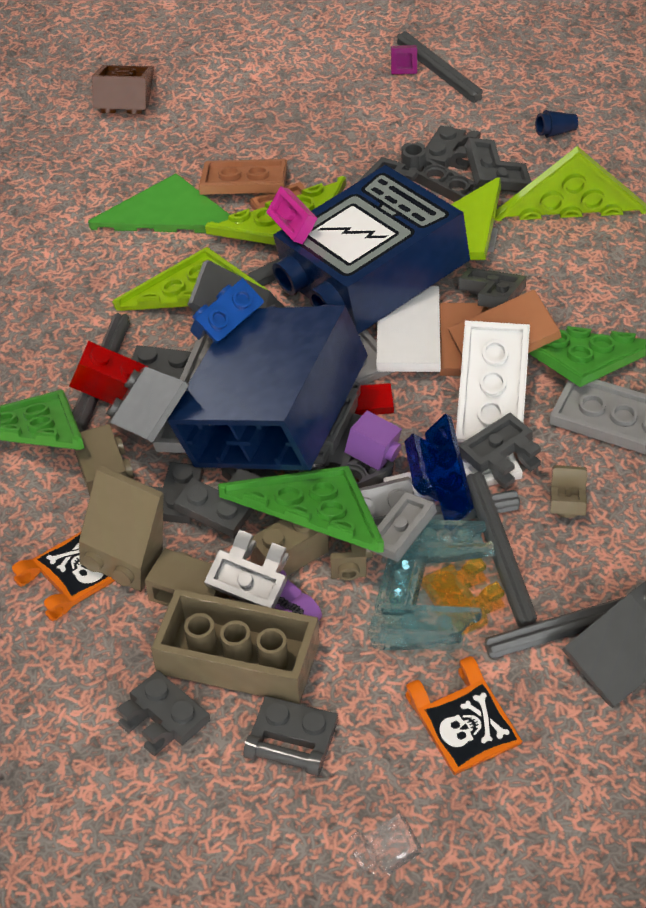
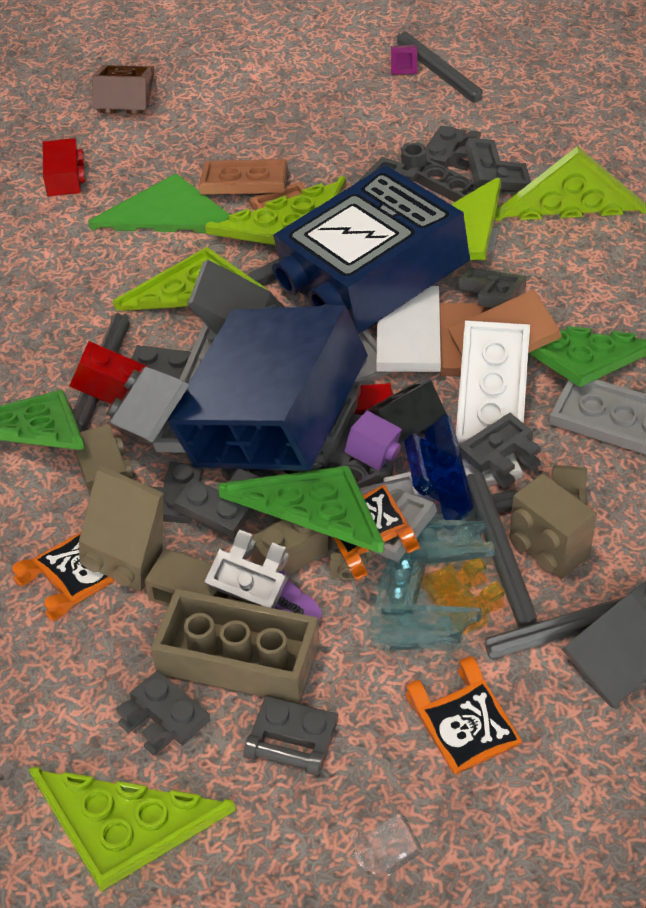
blue bracket [190,278,264,343] -> none
dark pink plate [266,186,318,244] -> none
dark blue cone [535,110,578,138] -> none
none -> lime tile [28,767,236,892]
none -> red brick [43,138,86,197]
none -> flag [333,484,420,580]
none -> pearl dark grey brick [364,380,447,448]
none -> dark tan brick [509,473,597,580]

